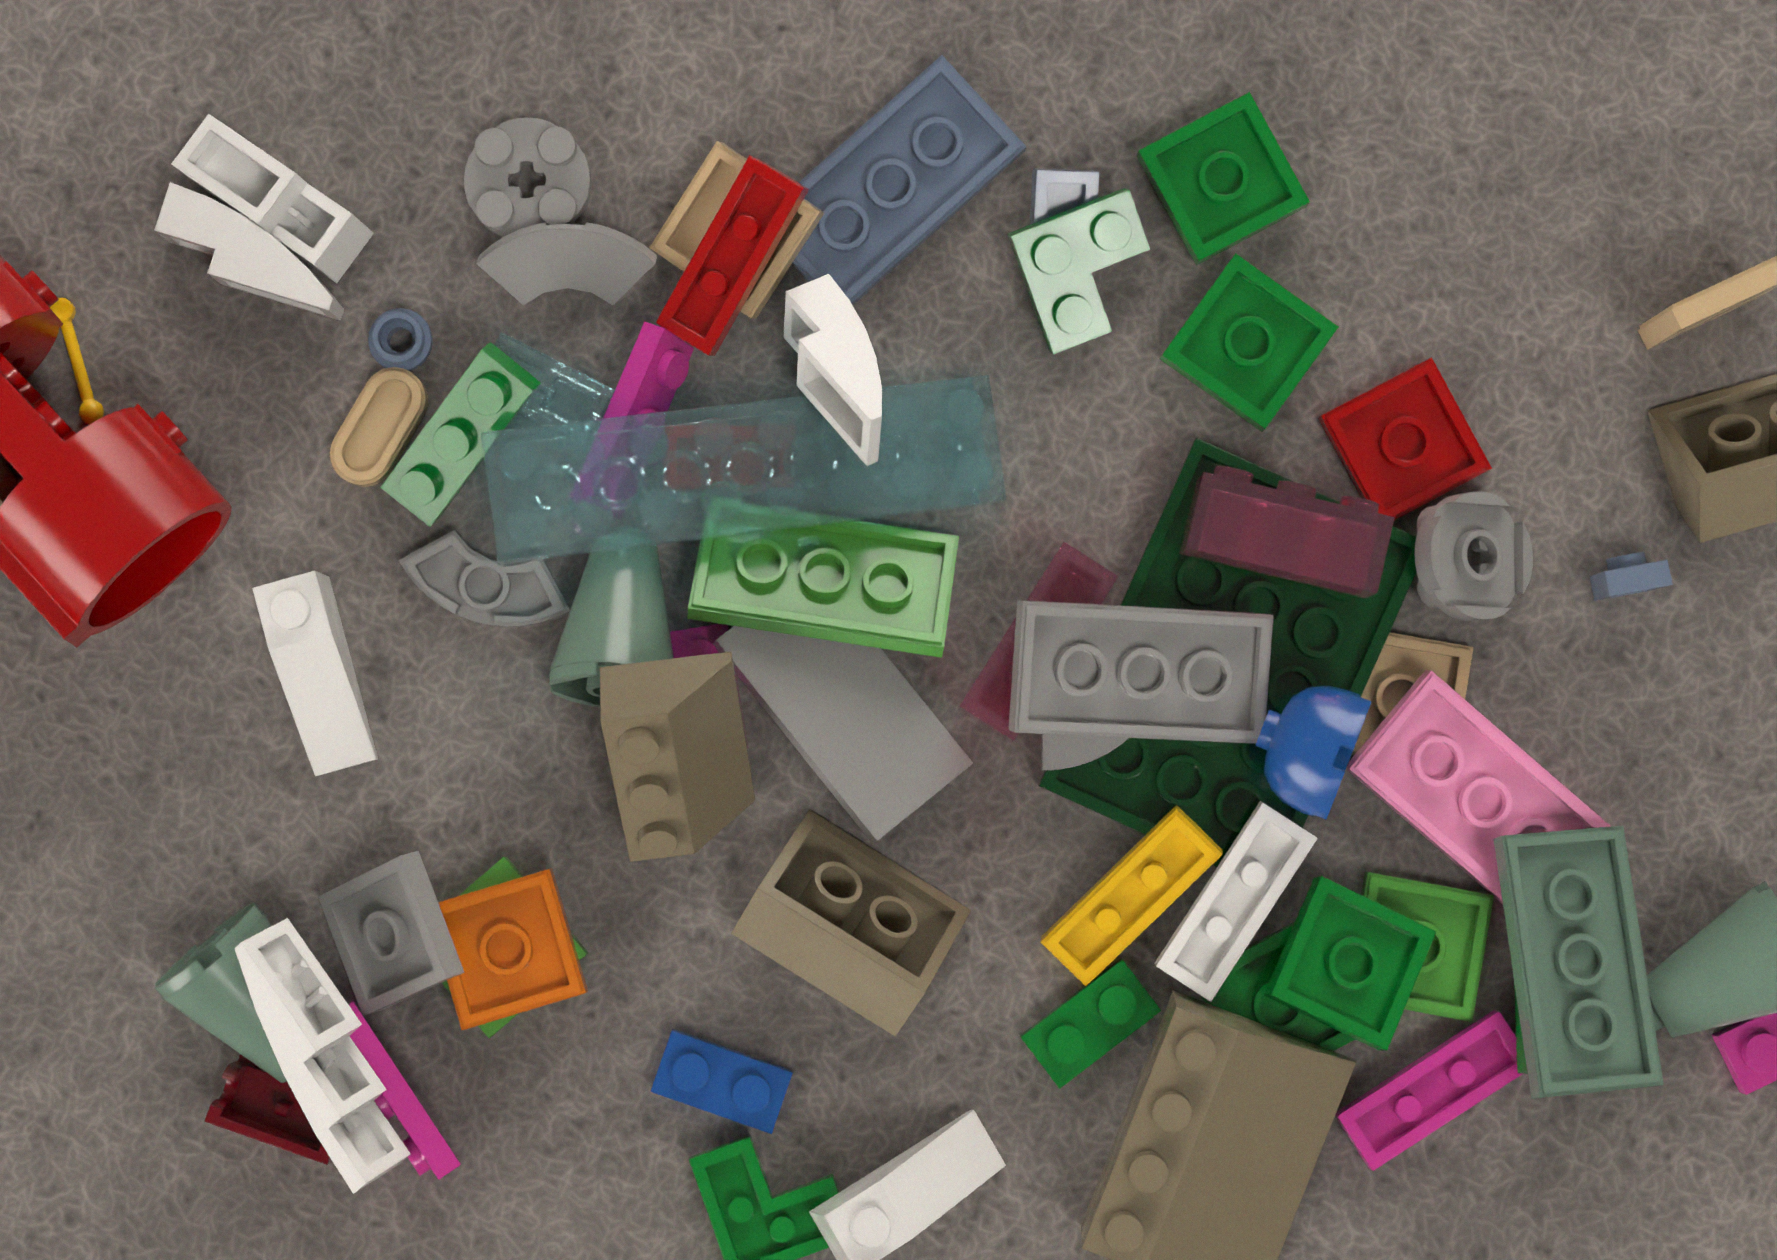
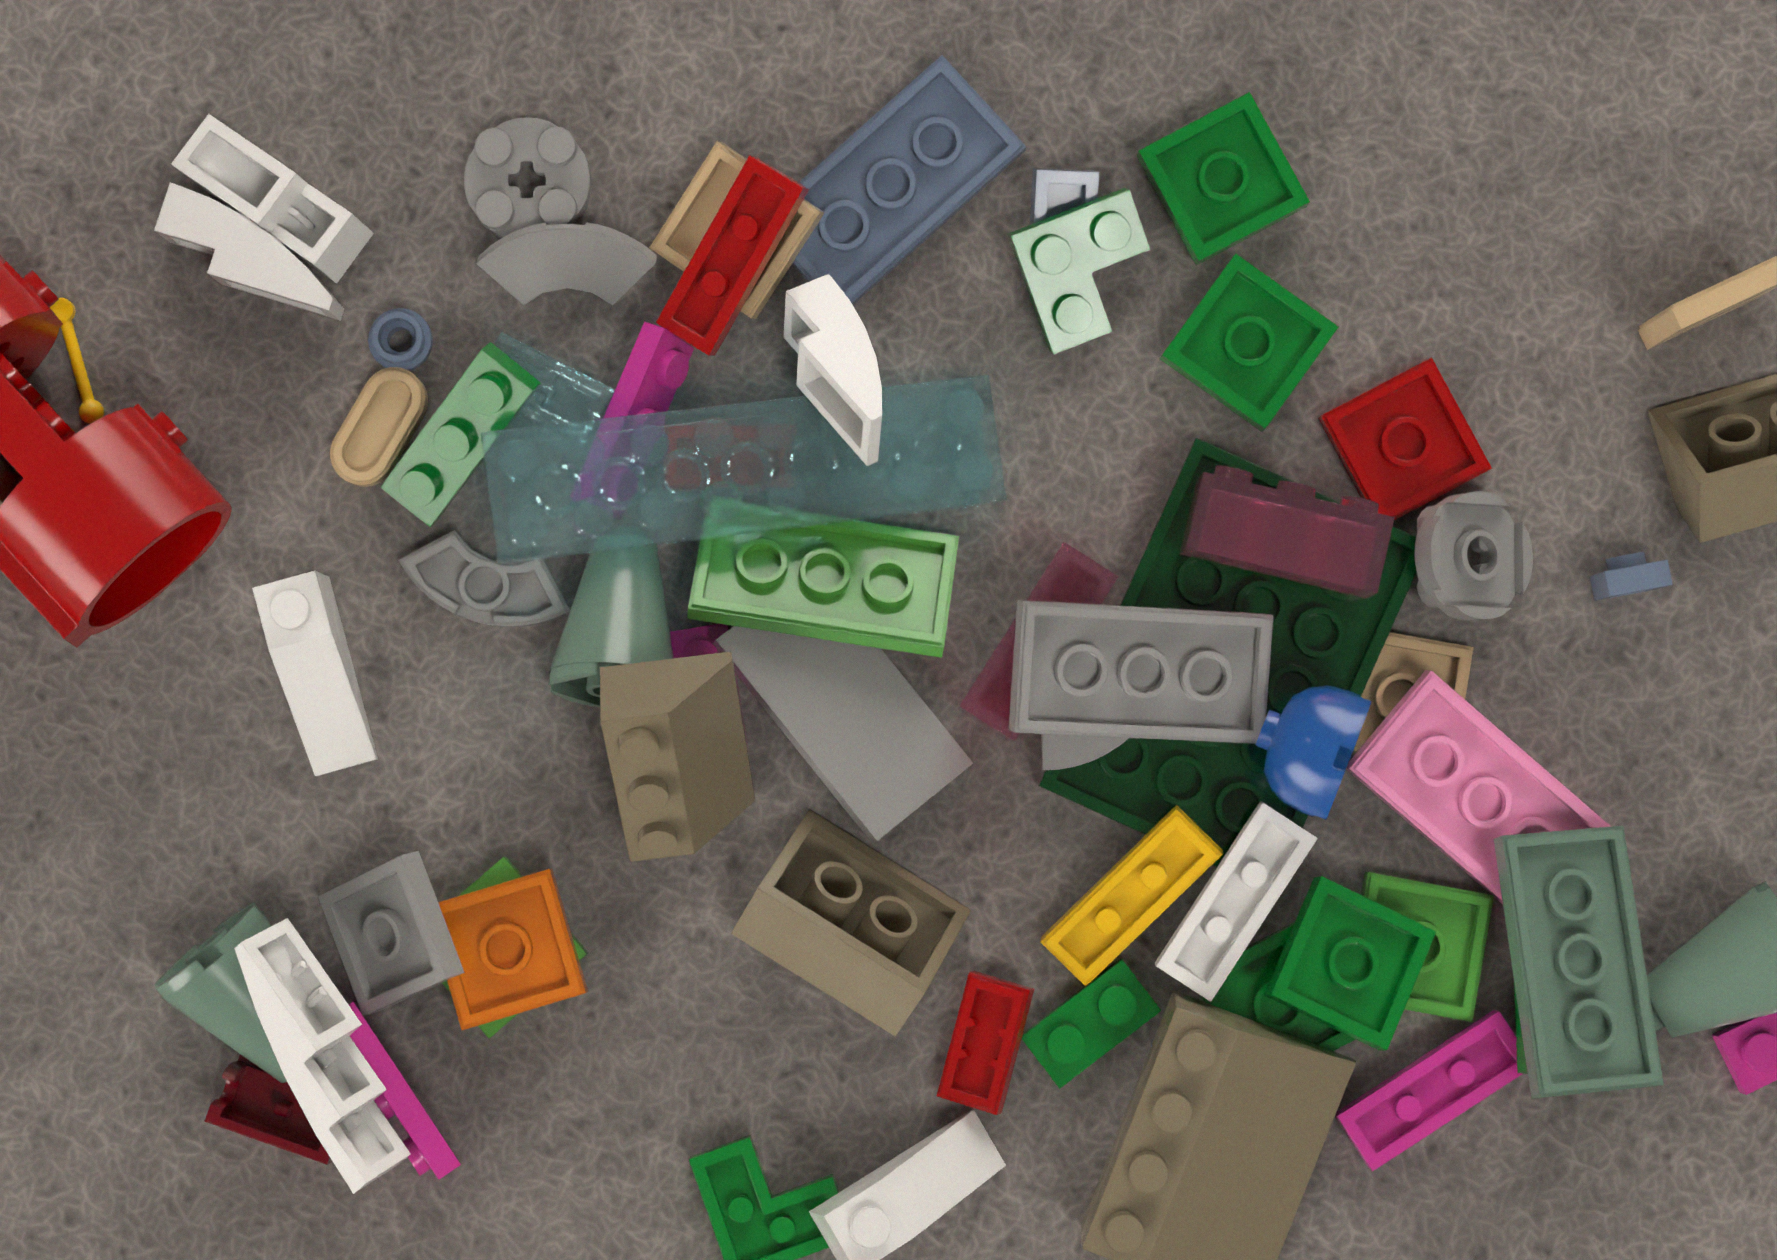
blue plate [650,1029,793,1134] -> none
none -> red plate [936,971,1035,1115]

